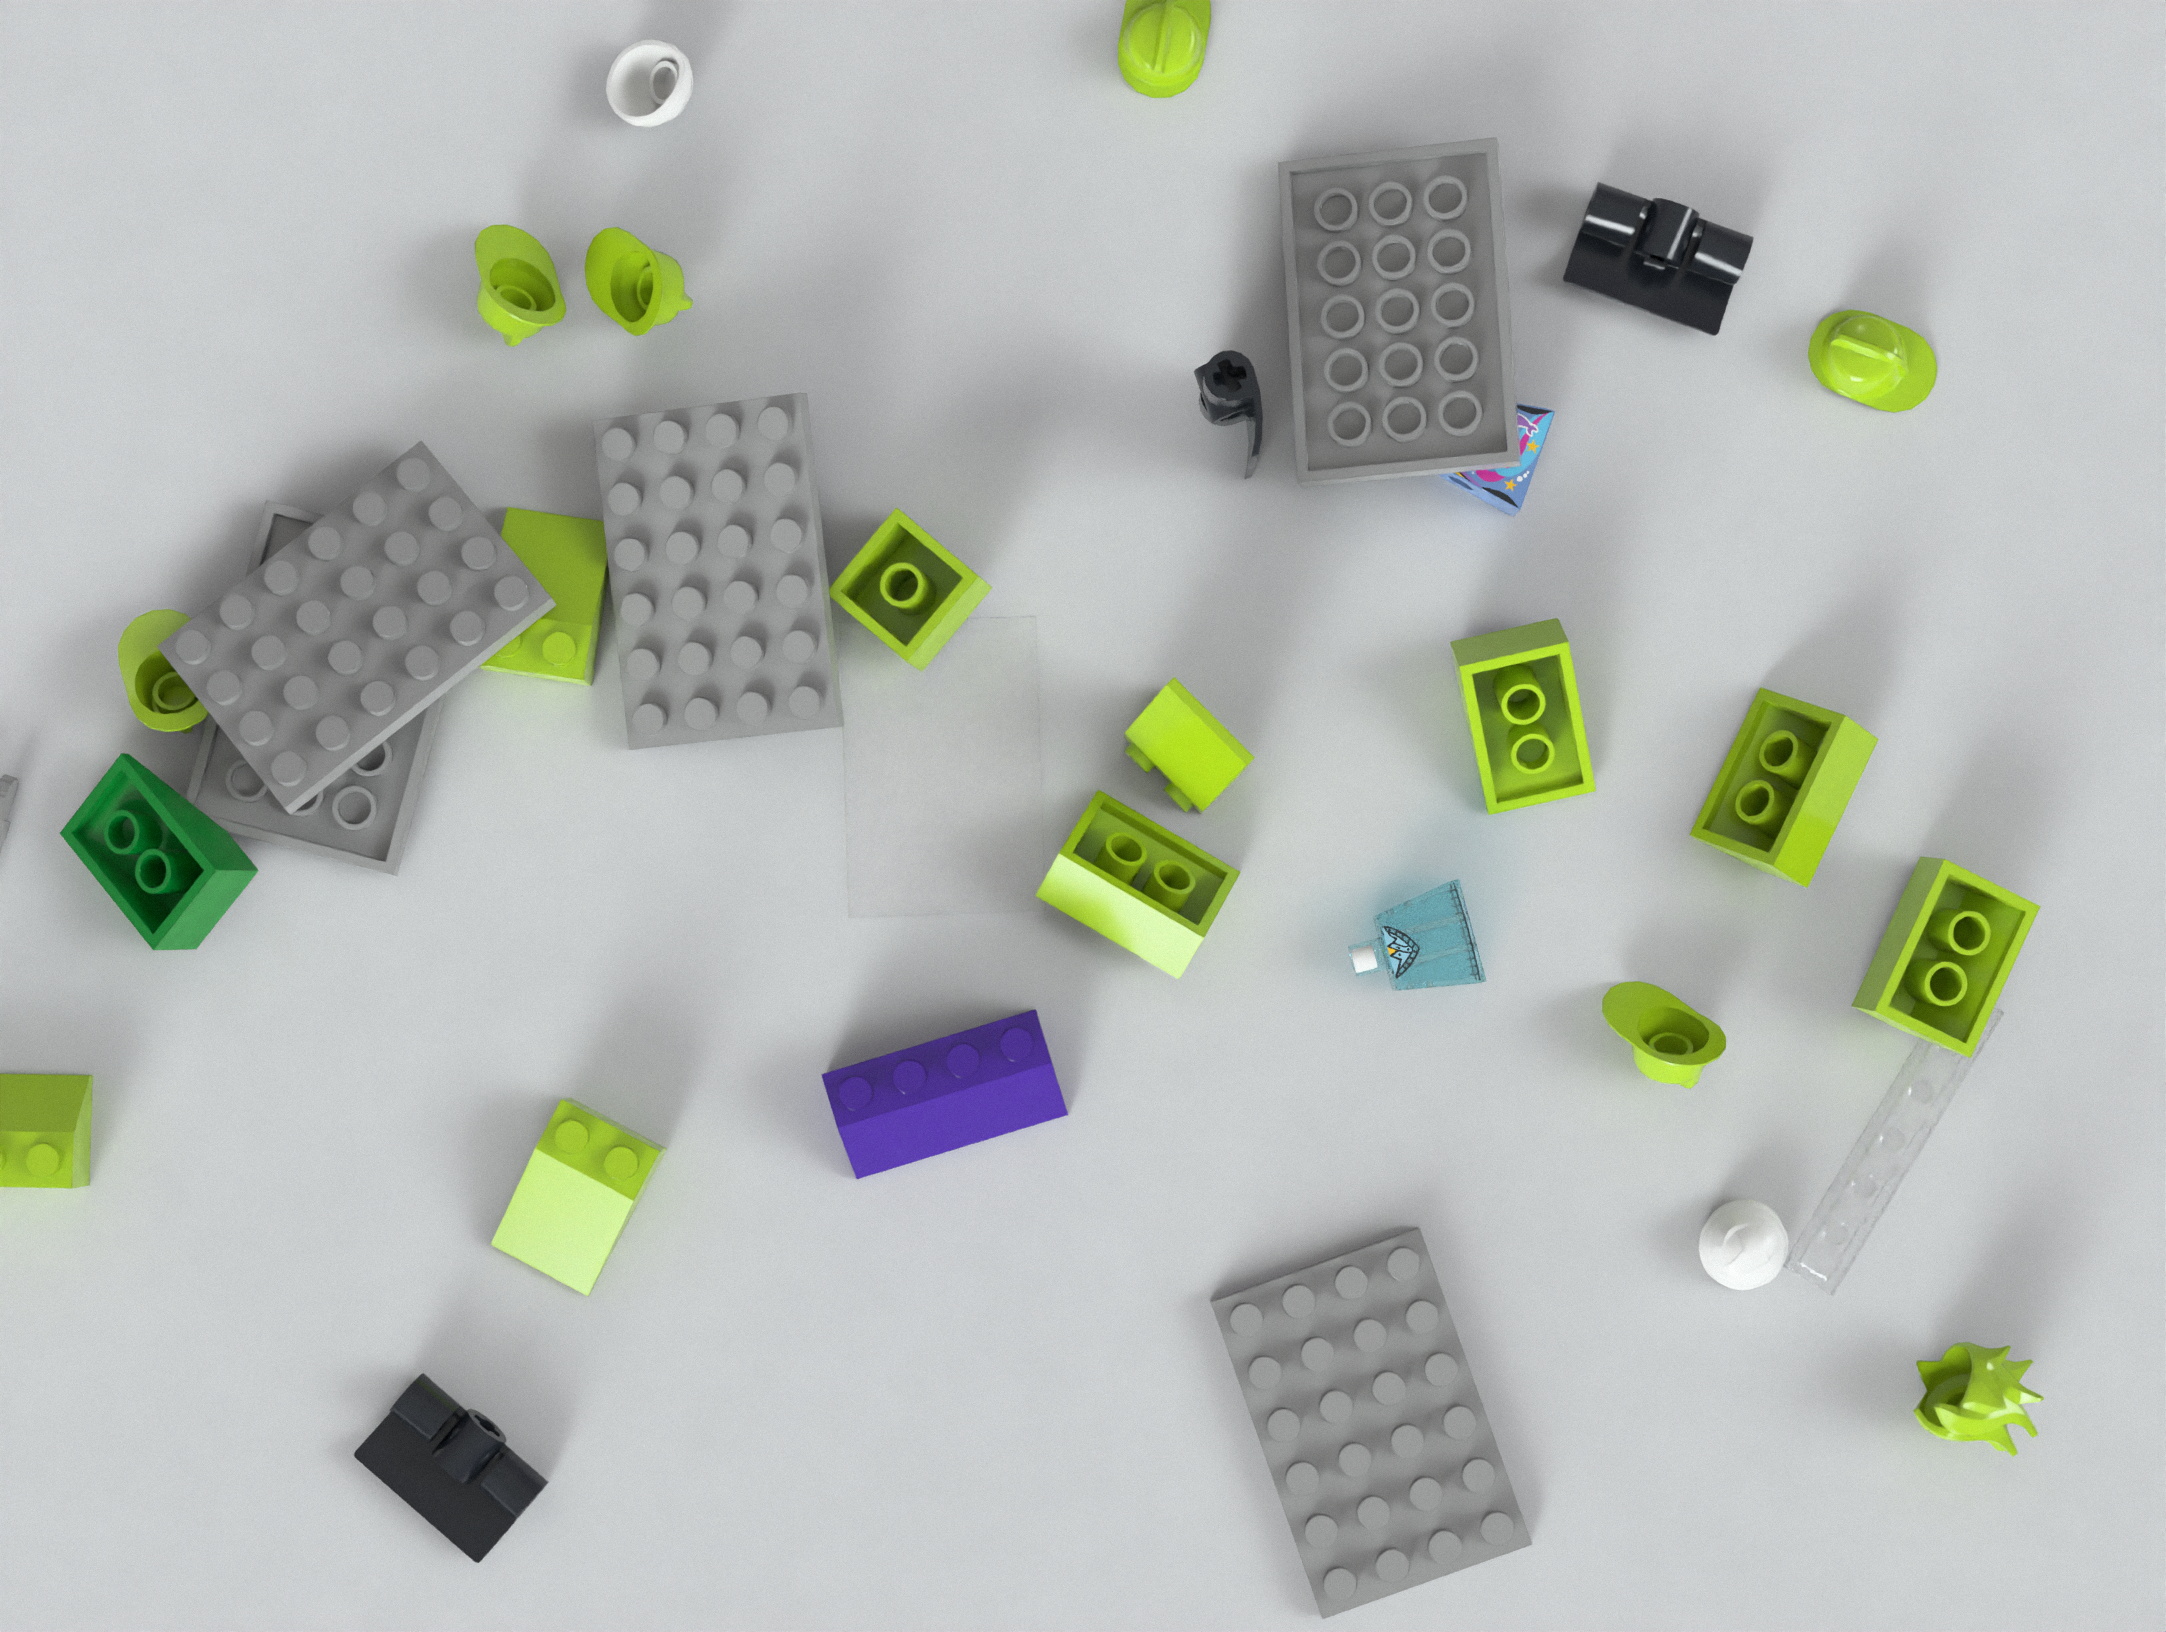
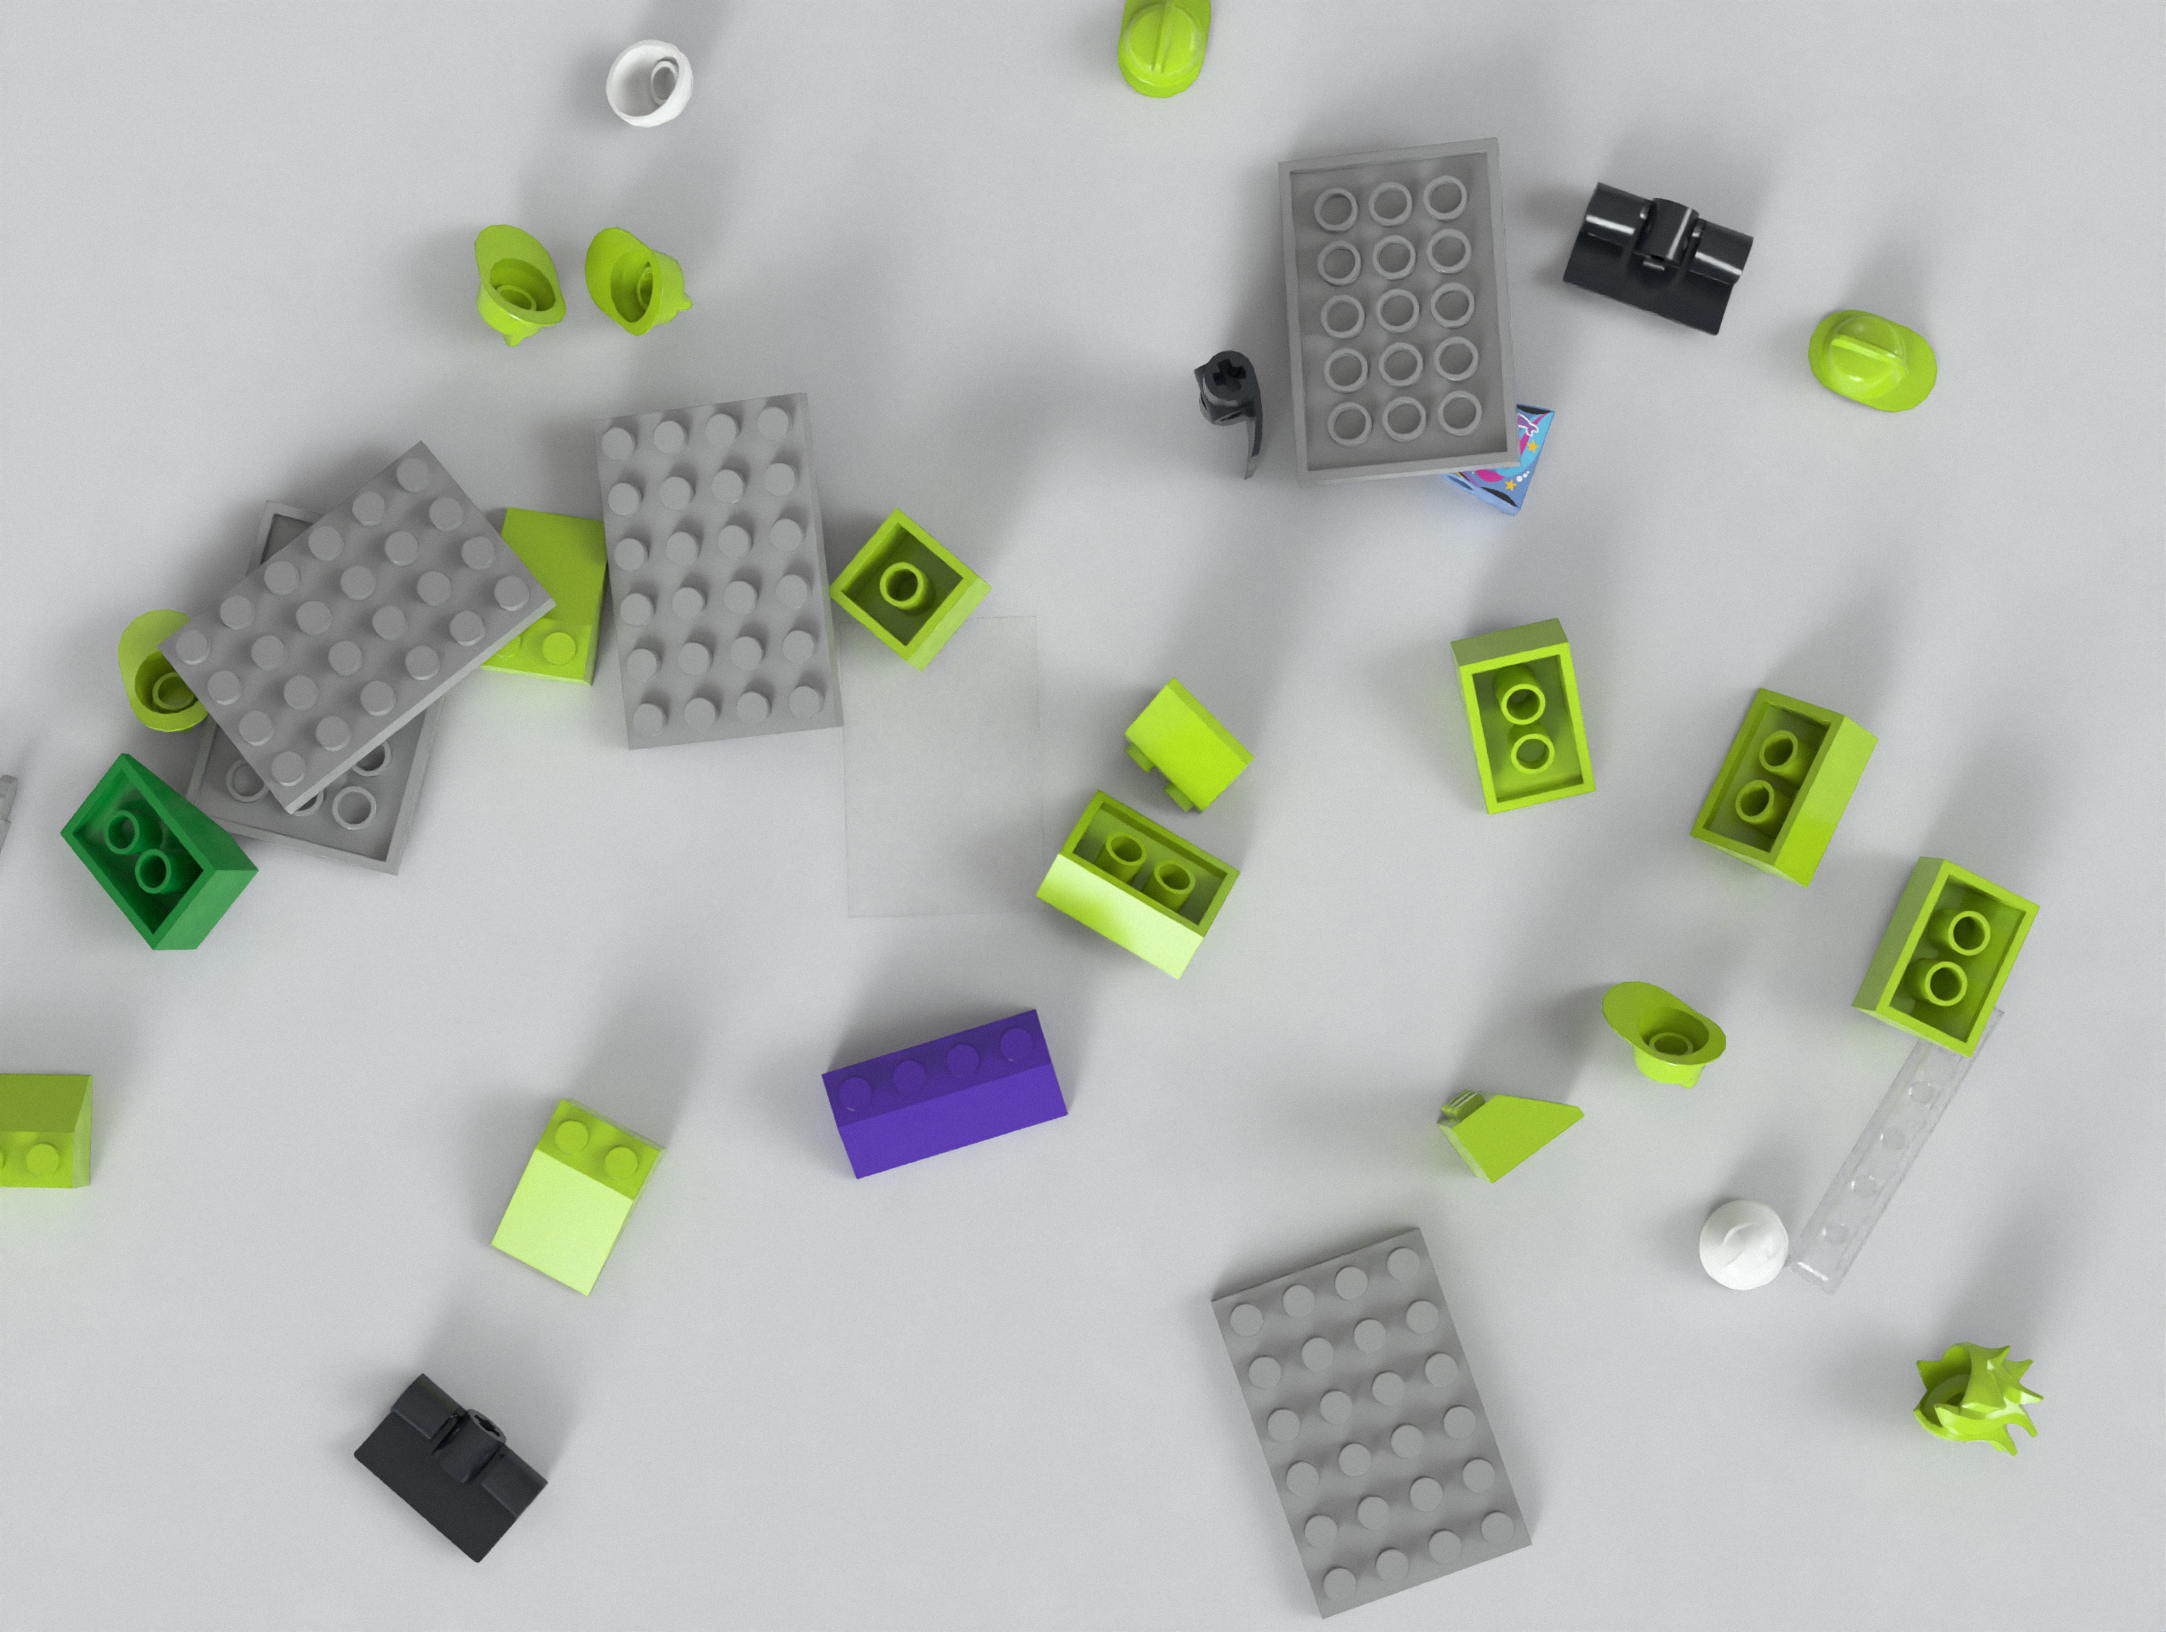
clear light blue torso [1348,879,1486,991] -> none
none -> lime slope [1436,1089,1585,1184]

